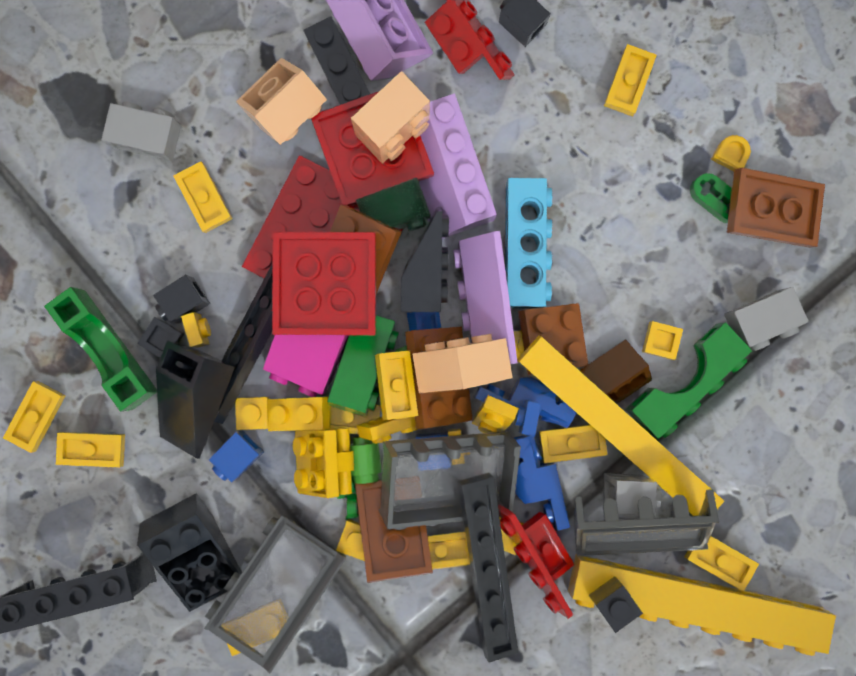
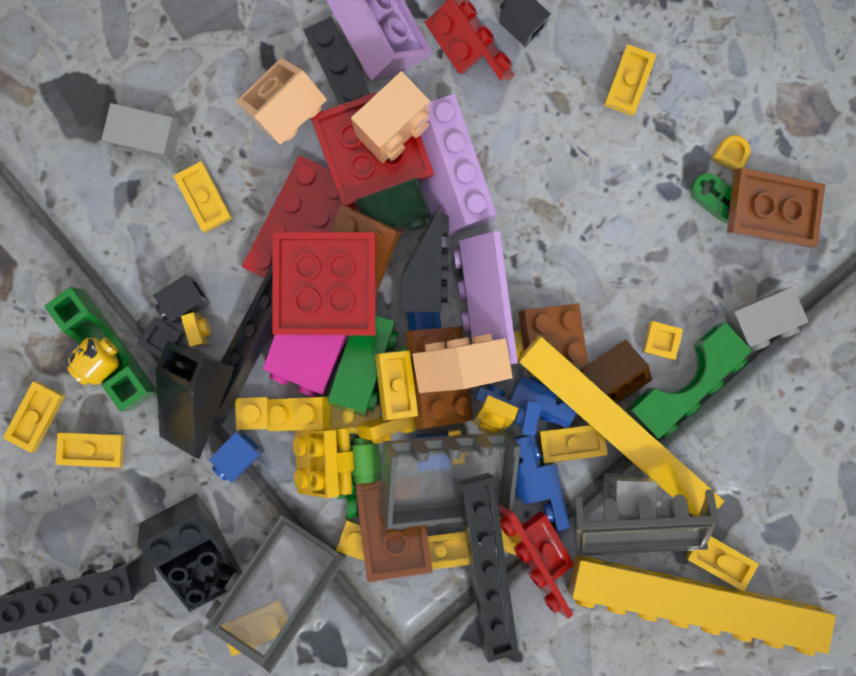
medium azure brick [505,178,552,309] -> none
black brick [589,576,643,633] -> none
none -> yellow head [67,337,119,385]

